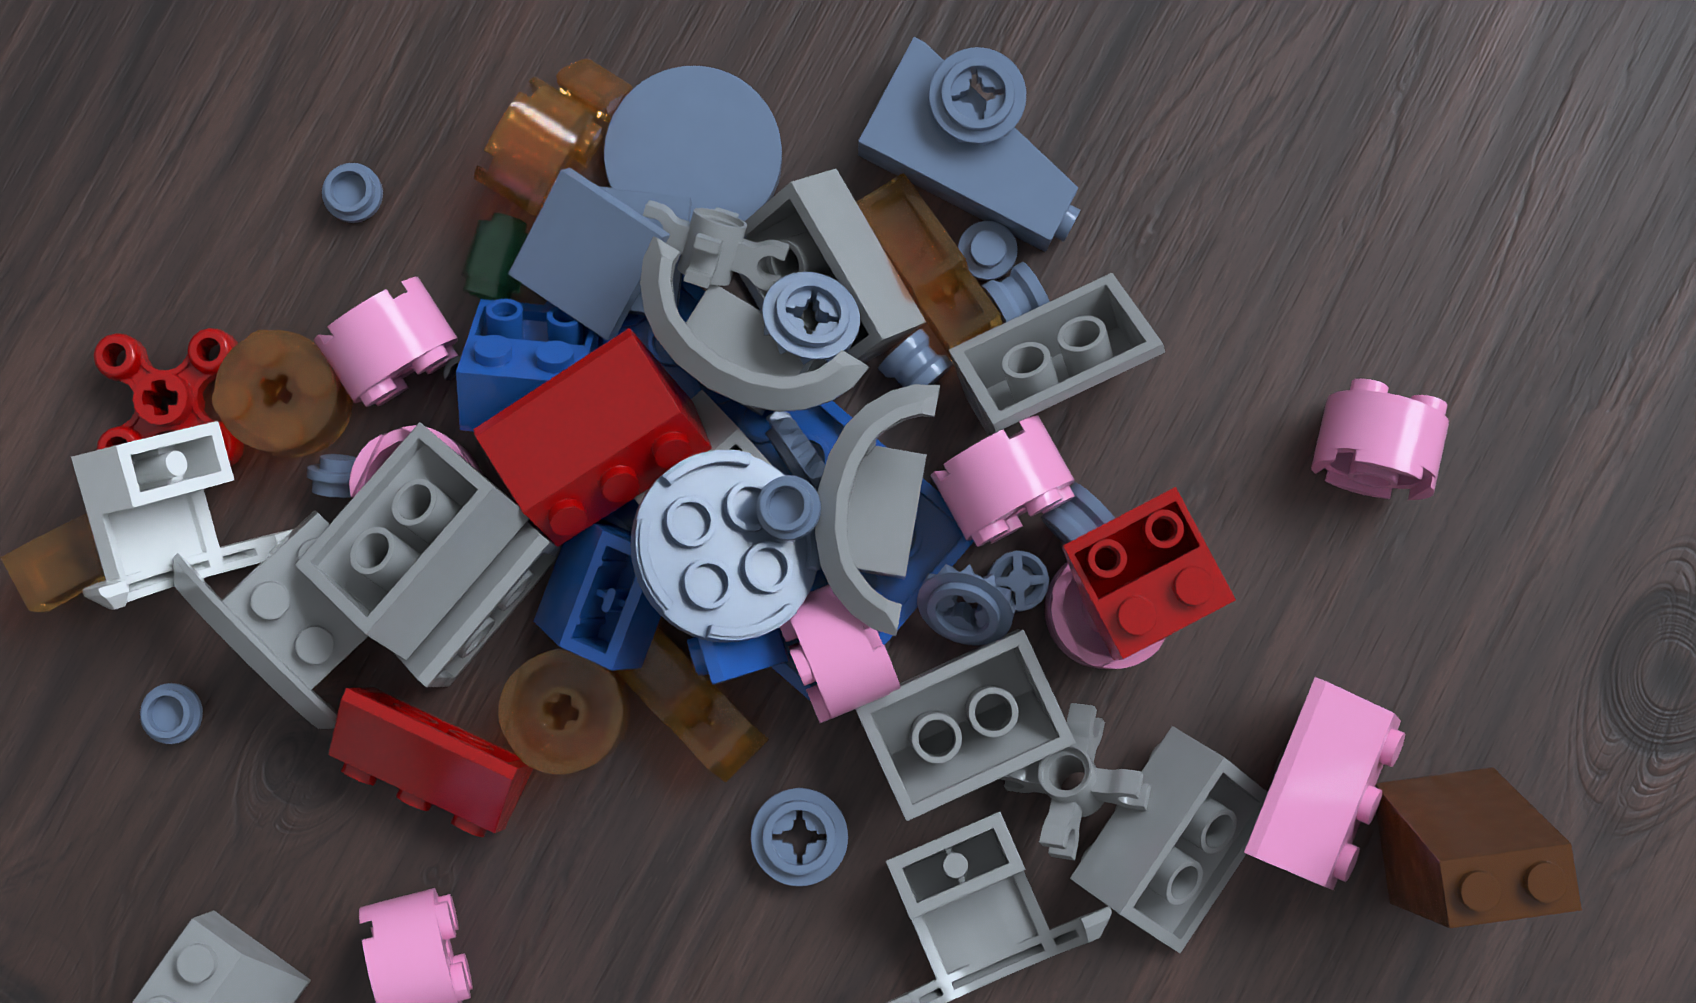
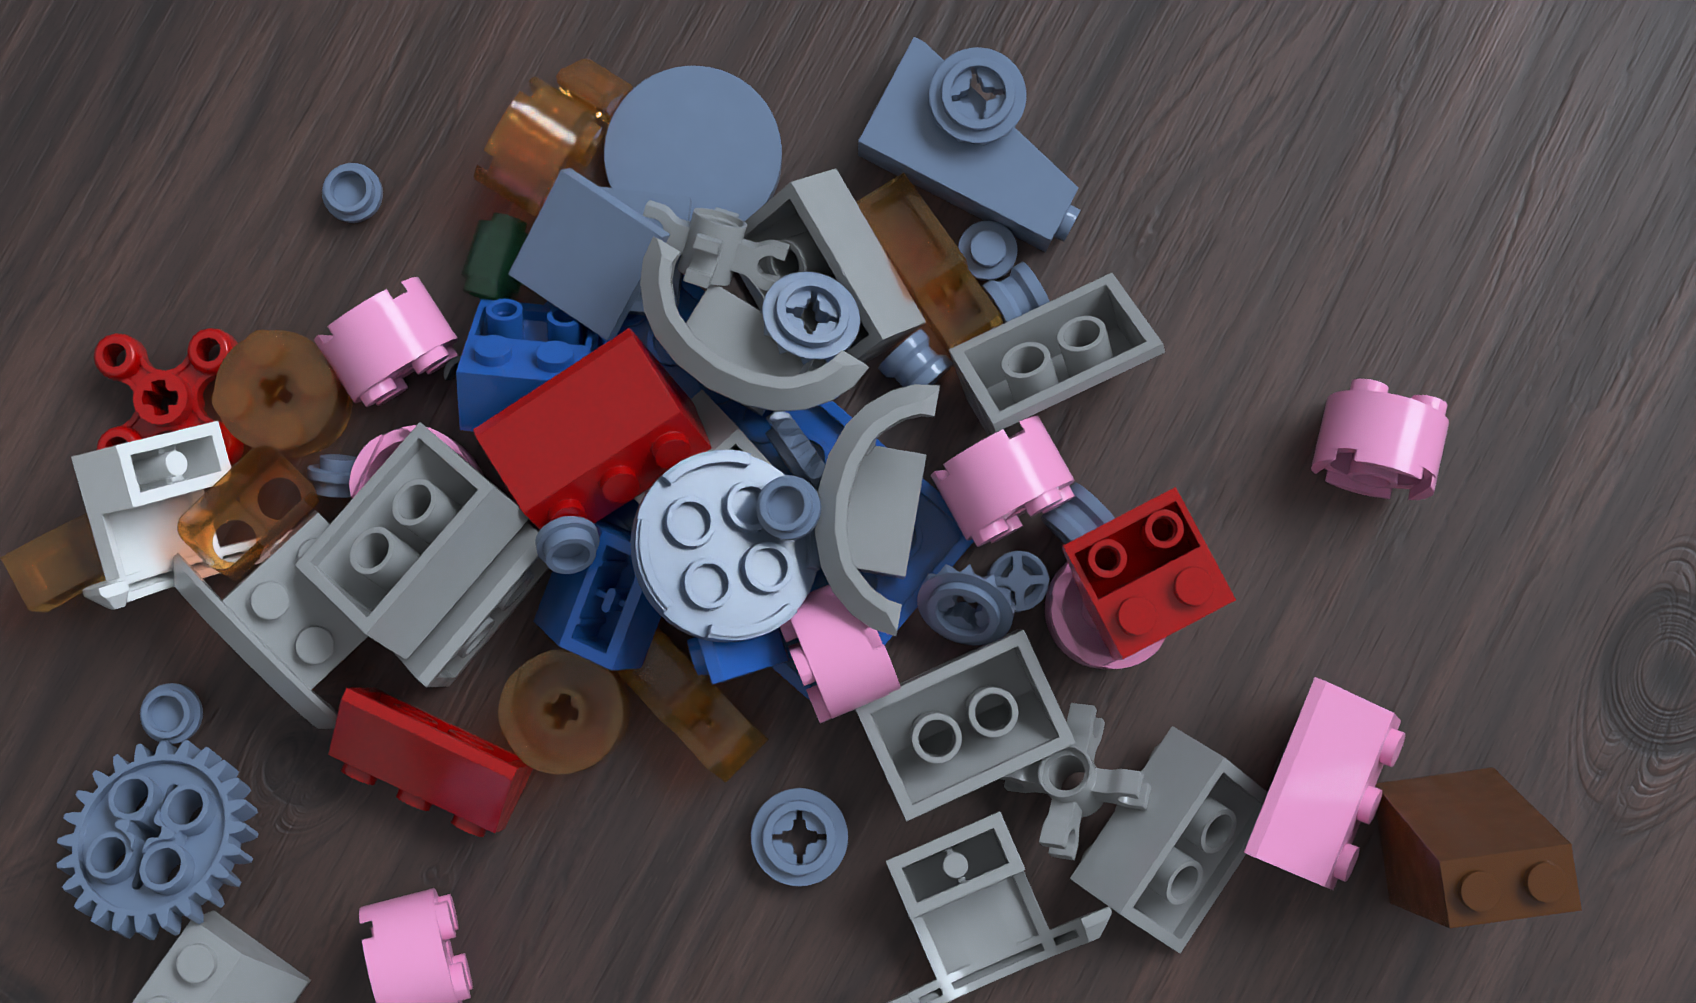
none -> sand blue gear [57,739,258,940]
none -> clear orange piece [177,445,320,582]
none -> sand blue plate [535,516,600,574]

